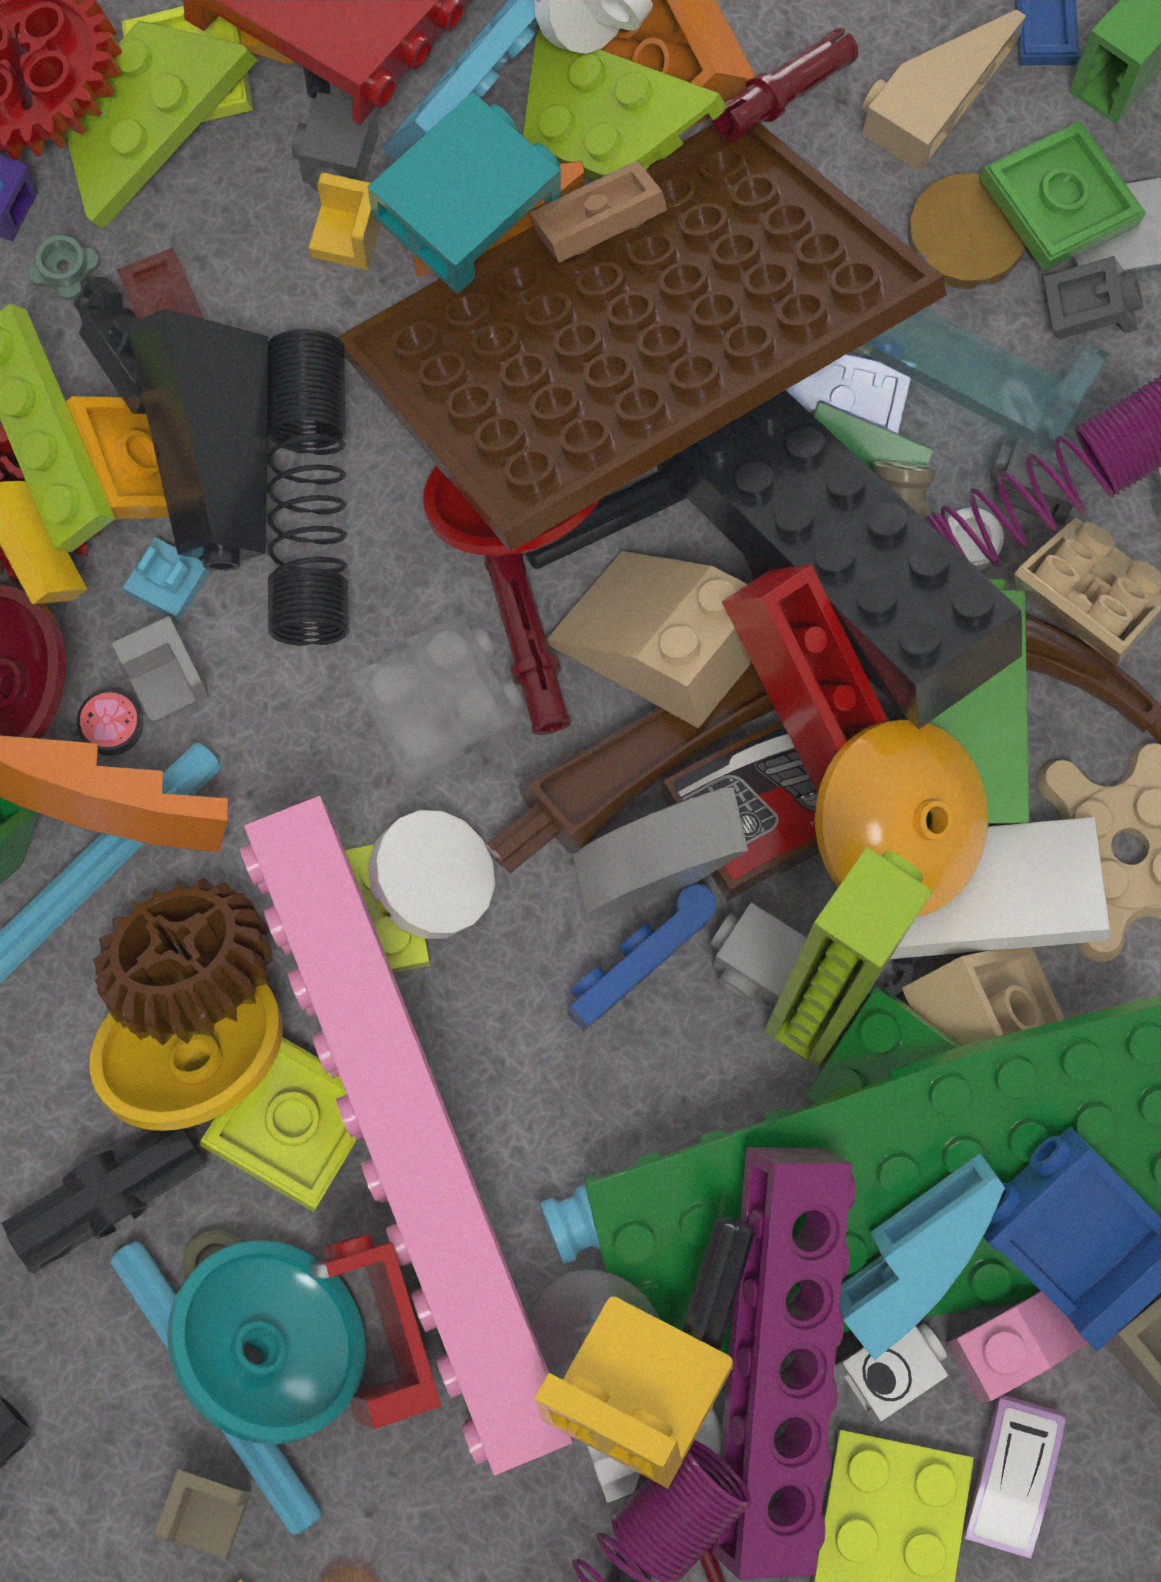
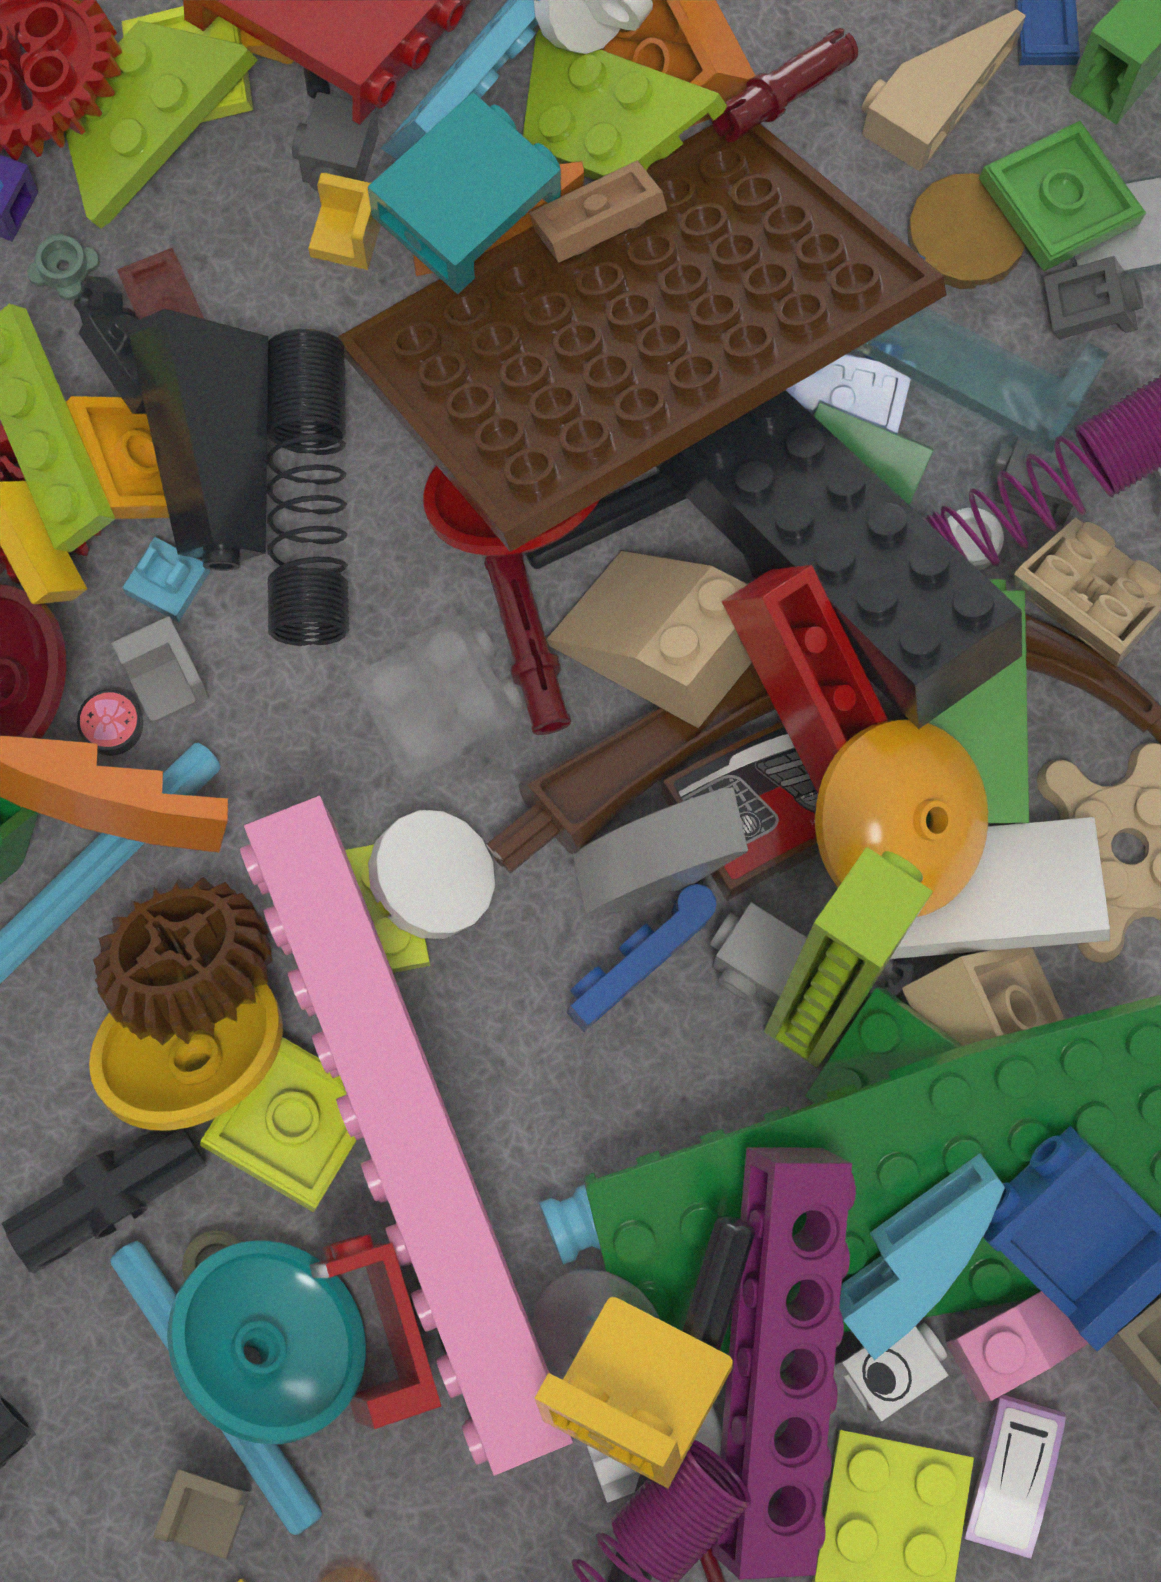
dark tan wheel [872,461,935,519] -> none

